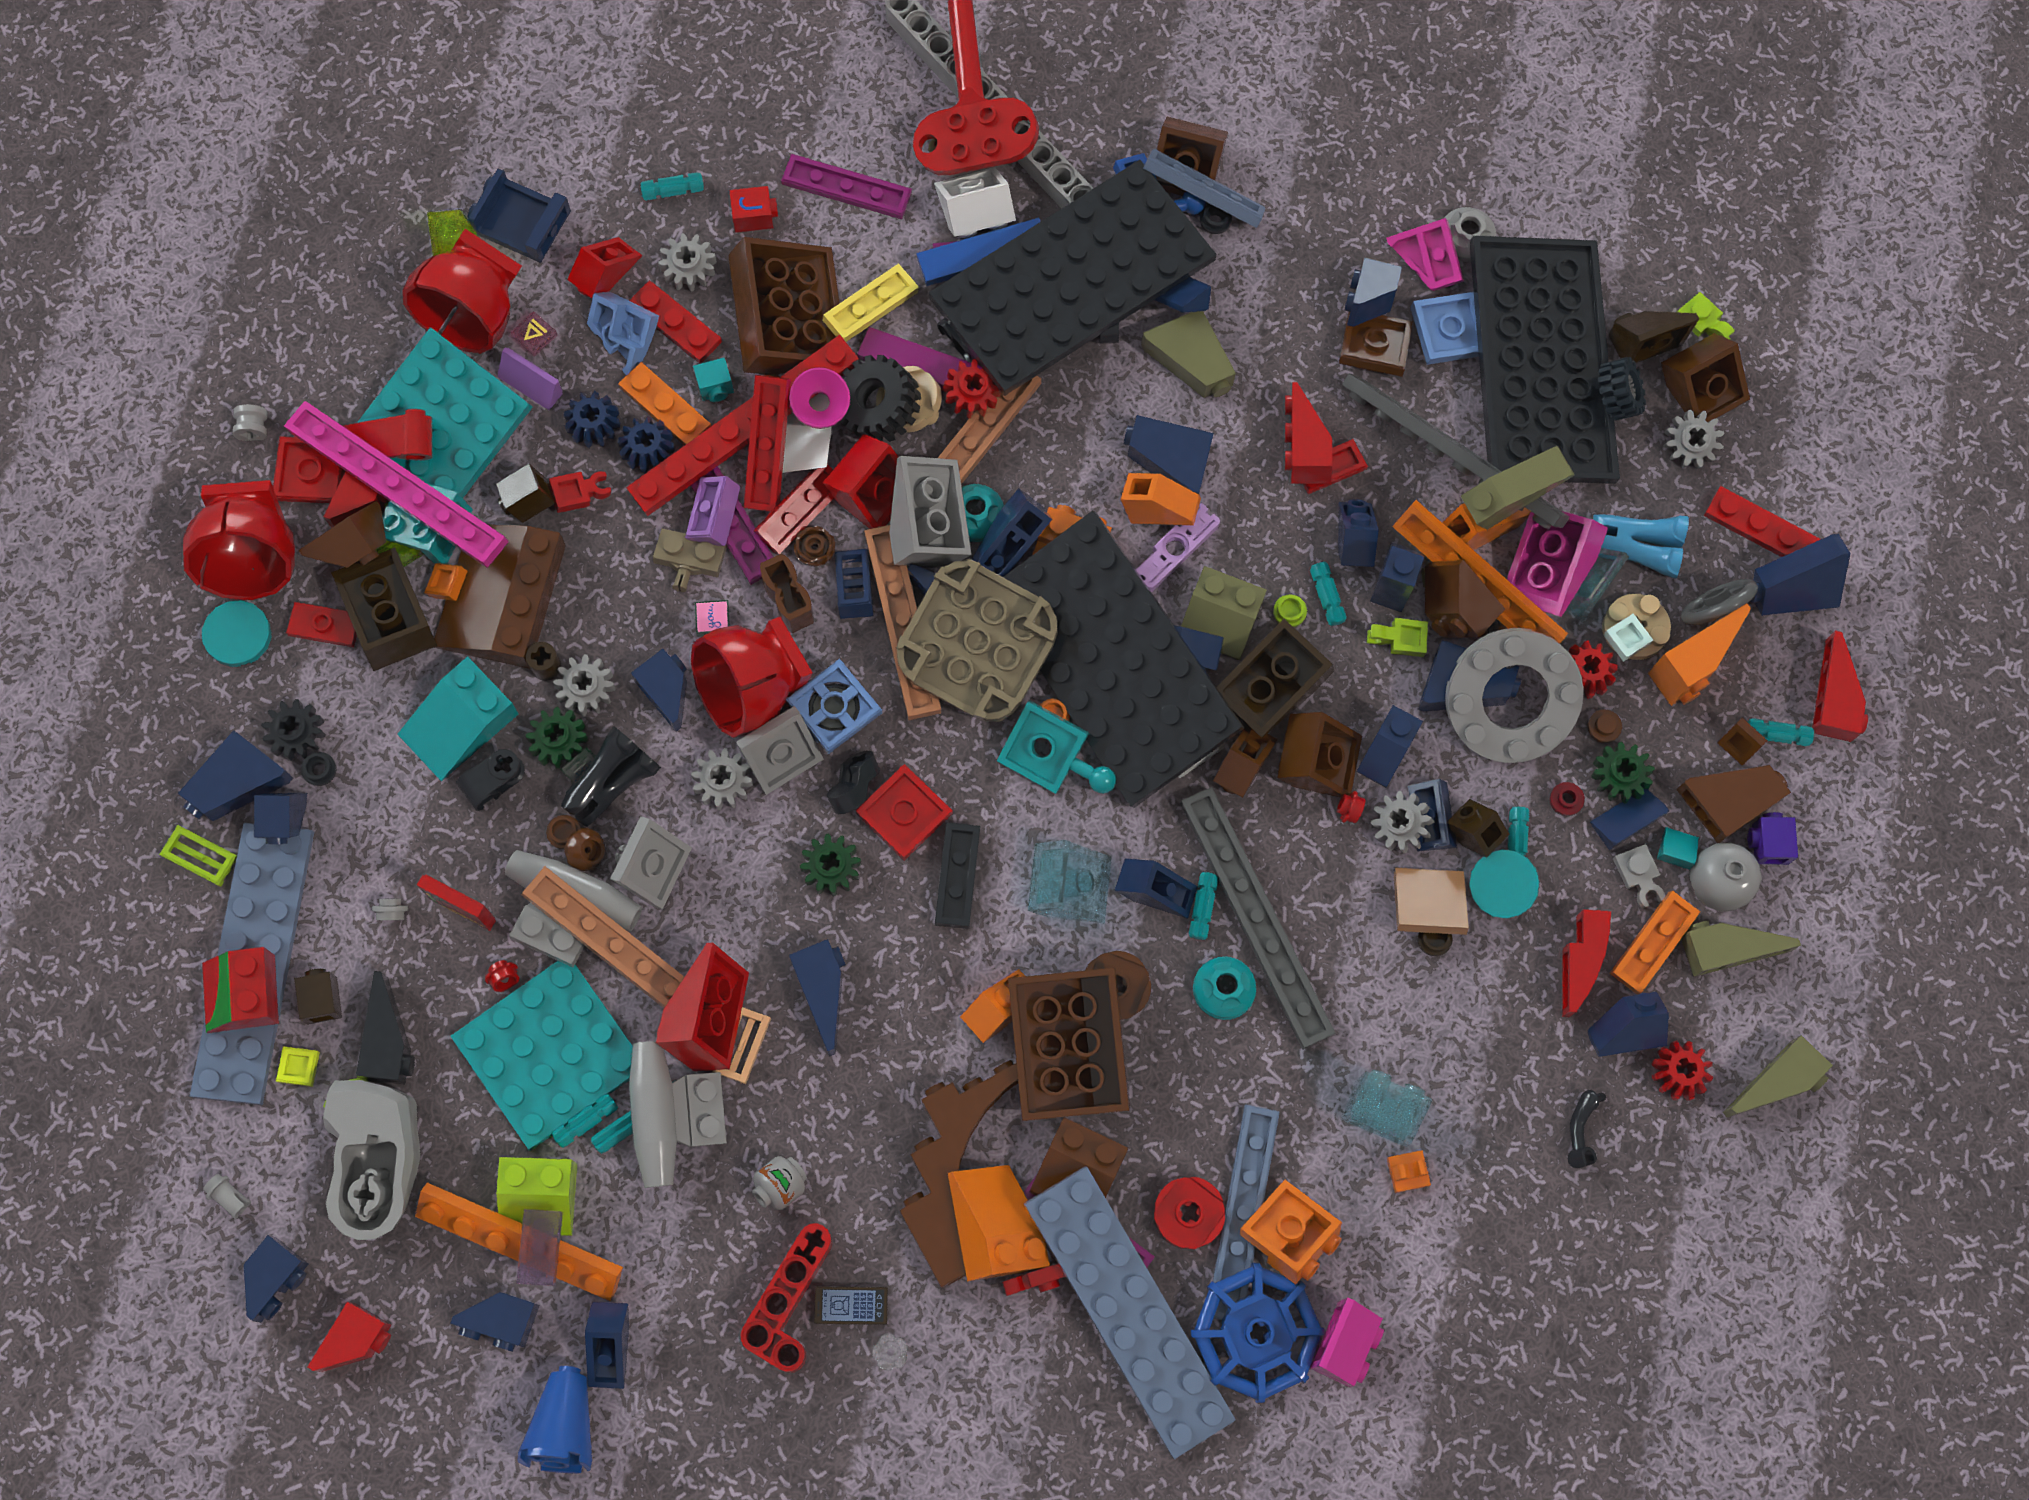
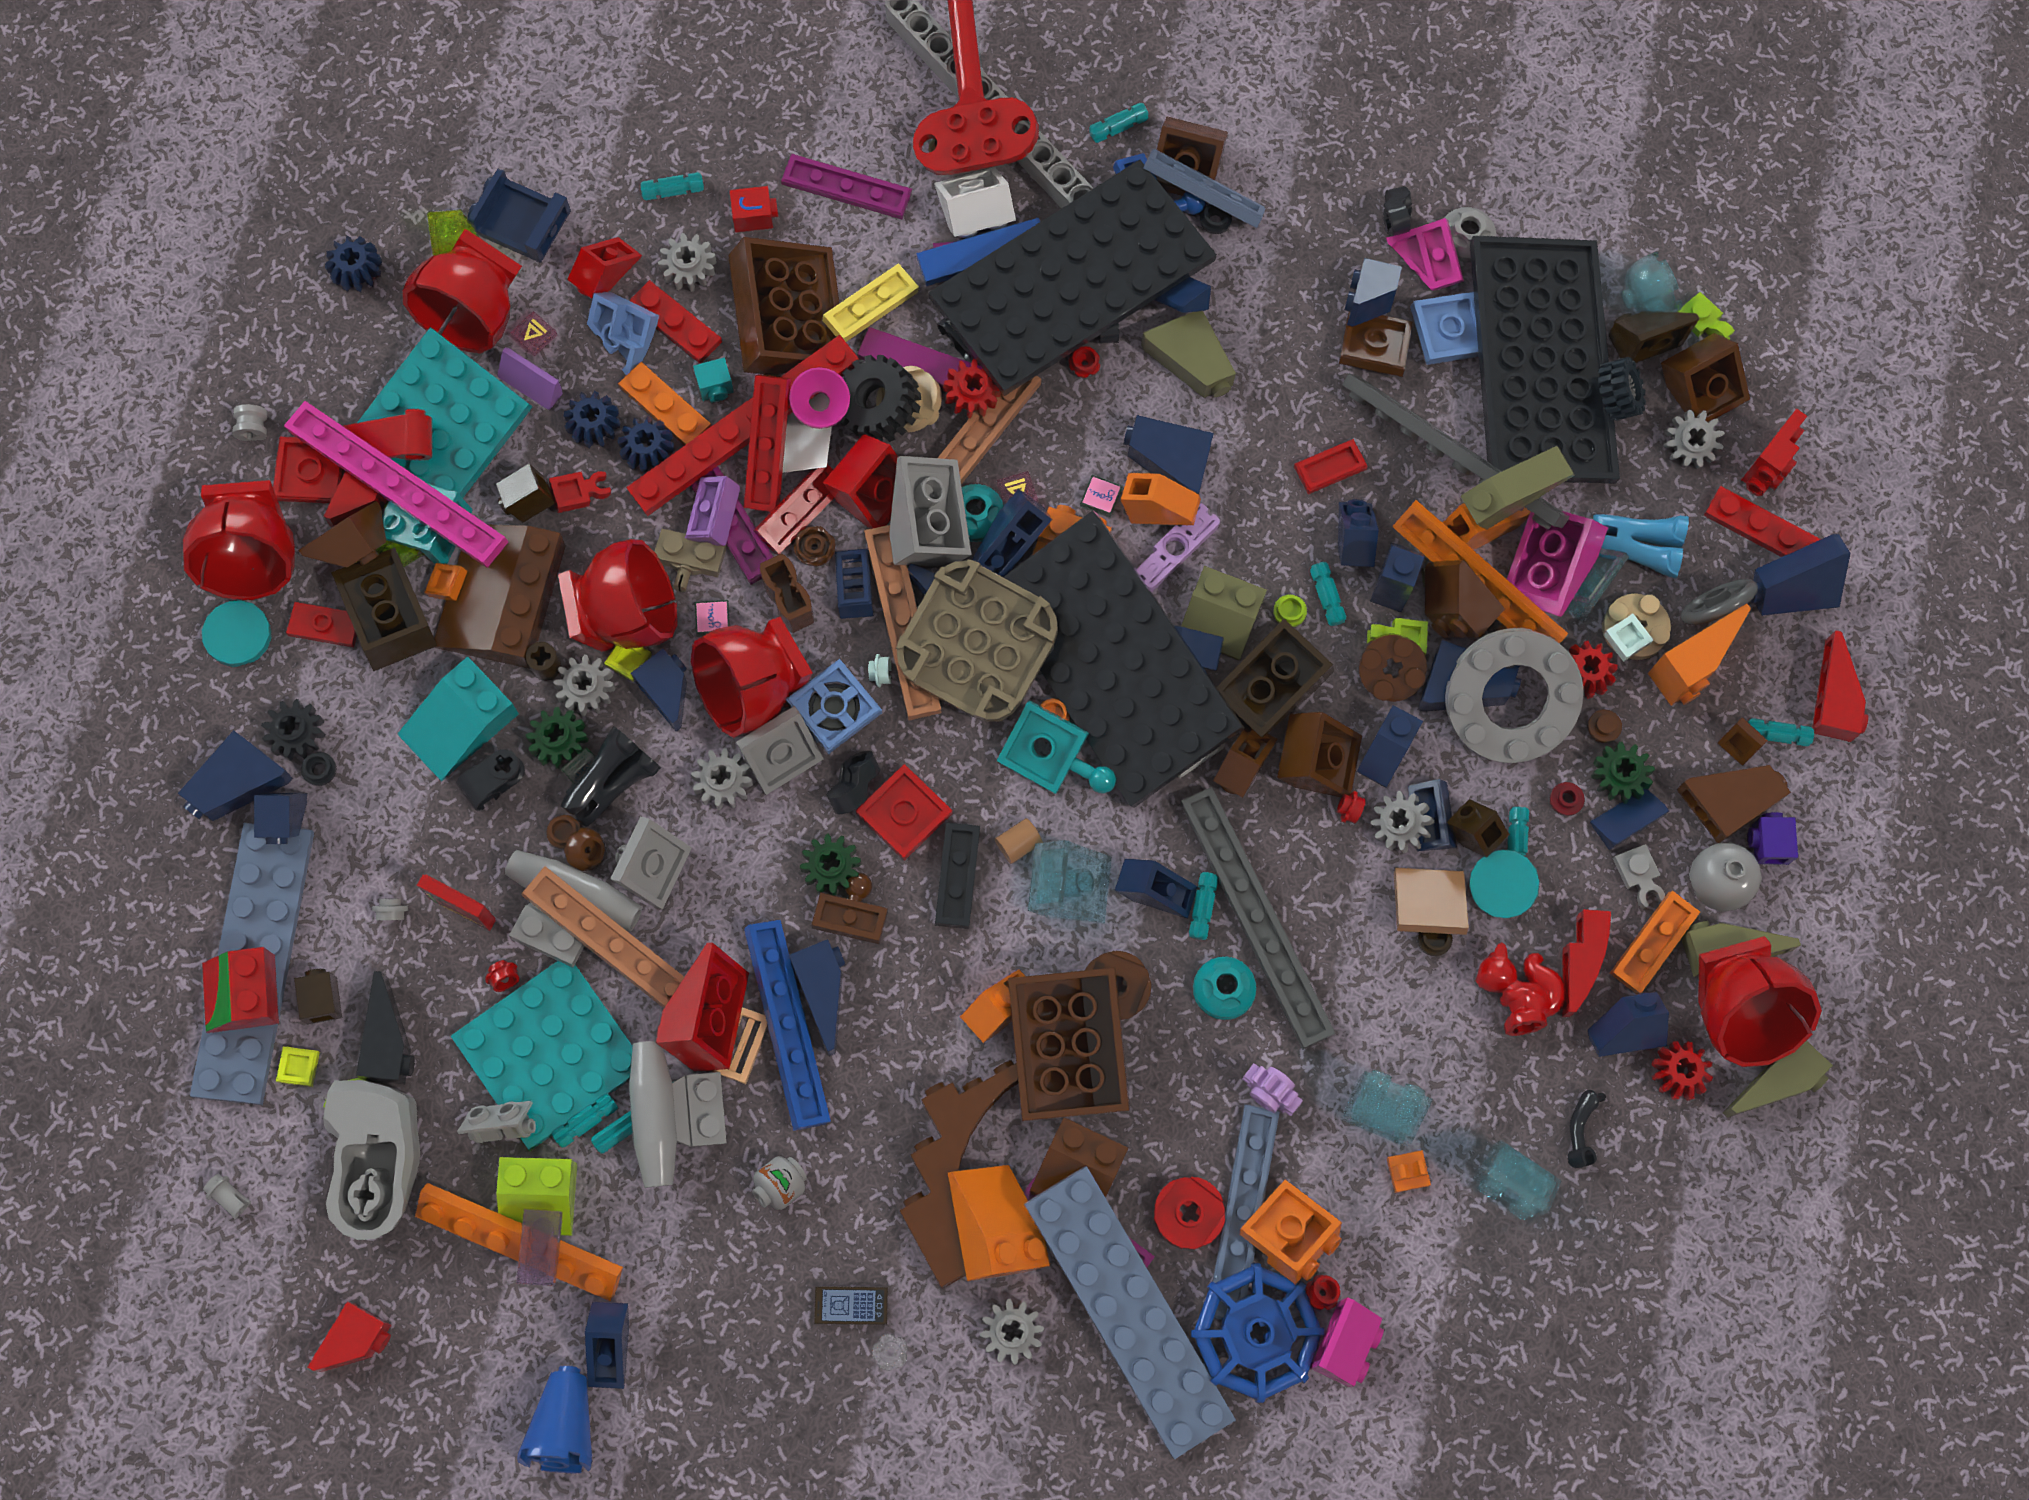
lime tile [159,825,237,887] -> none
dark blue slope [244,1235,309,1323] -> none
dark blue slope [450,1292,540,1352] -> none
red beam [741,1223,832,1373] -> none
red plate [1002,1264,1066,1296] -> none
red slope [1285,382,1332,484] -> none
teal slope [1657,827,1699,870] -> none
none -> dark blue gear [325,235,382,293]
none -> light grey hinge [457,1101,536,1143]
none -> red plate [558,539,678,652]
none -> neon yellow tile [604,645,652,682]
none -> blue plate [744,920,831,1131]
none -> reddish brown plate [812,872,888,944]
none -> light aqua plate [868,654,891,687]
none -> light grey gear [980,1299,1044,1365]
none -> medium nougat piece [995,818,1043,864]
none -> clear pink tile [997,471,1038,505]
none -> red plate [1069,346,1100,378]
none -> bright pink tile [1080,475,1123,518]
none -> teal axle [1089,103,1149,143]
none -> lavender gear [1242,1063,1303,1116]
none -> red plate [1305,1275,1340,1310]
none -> reddish brown plate [1358,633,1427,702]
none -> black piece [1383,186,1412,237]
none -> clear light blue slope [1473,1140,1561,1220]
none -> red animal [1475,942,1566,1036]
none -> clear light blue cylinder [1621,251,1682,313]
none -> red plate [1698,936,1822,1067]
none -> red plate [1741,409,1807,496]

